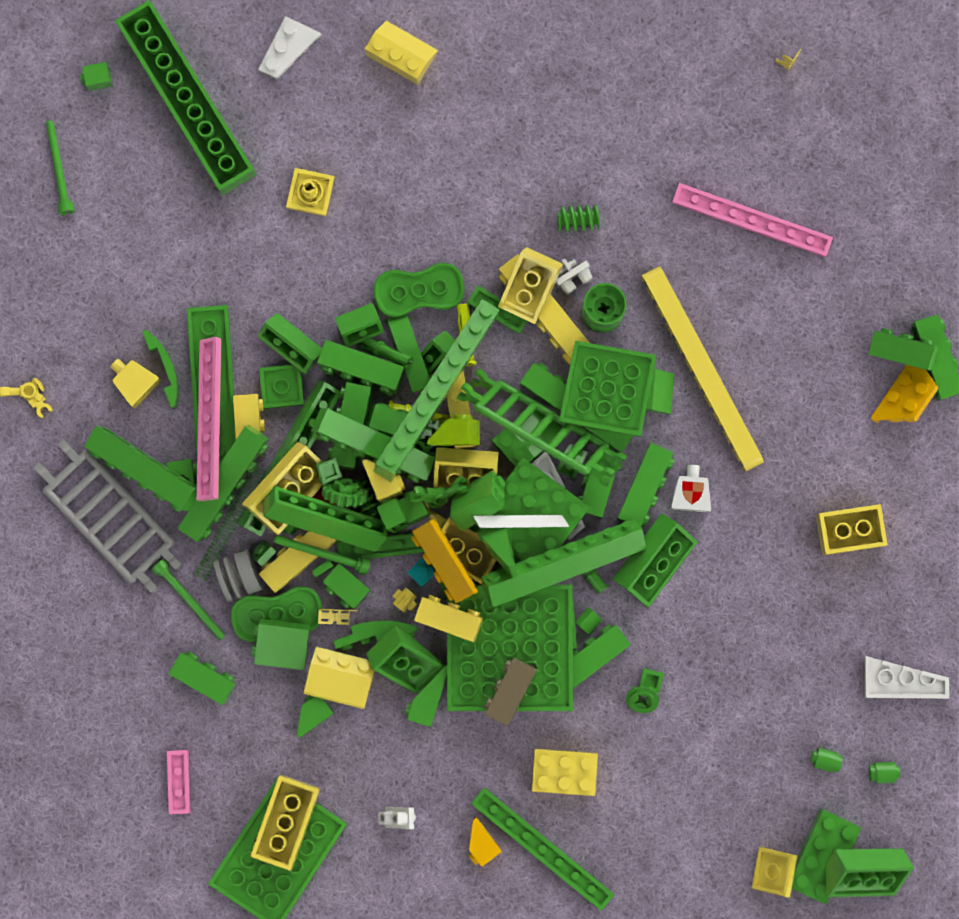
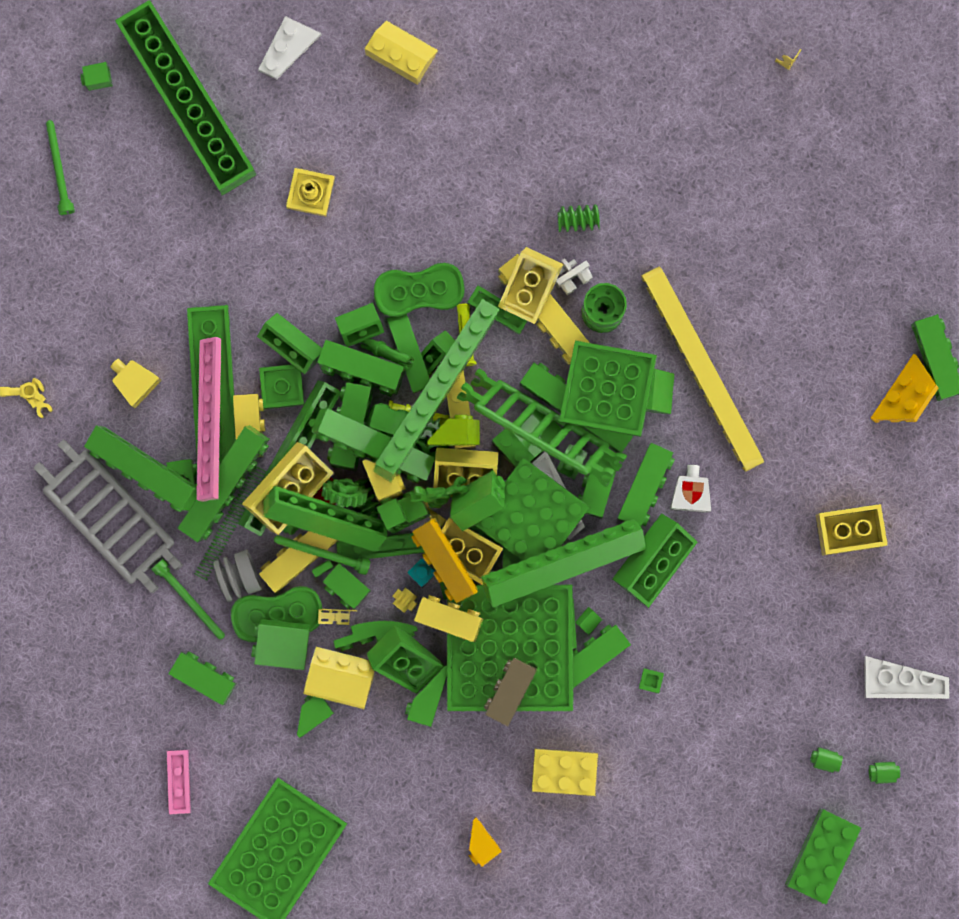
bright green slope [142,330,179,409] -> none
light yellow brick [250,774,321,871] -> none
bright green plate [251,541,276,567] -> none
bright green tile [315,457,342,484] -> none
white hips [378,807,416,829] -> none
bright green plate [471,787,615,911] -> none
white sticker [473,515,569,528] -> none
bright green slope [477,515,517,578] -> none
bright green pin [583,569,608,594] -> none
bright green gear [626,684,660,713] -> none
bright pink plate [672,183,833,257] -> none
light yellow tile [752,847,797,898] -> none
bright green slope [826,848,914,898] -> none
bright green brick [868,328,938,370] -> none

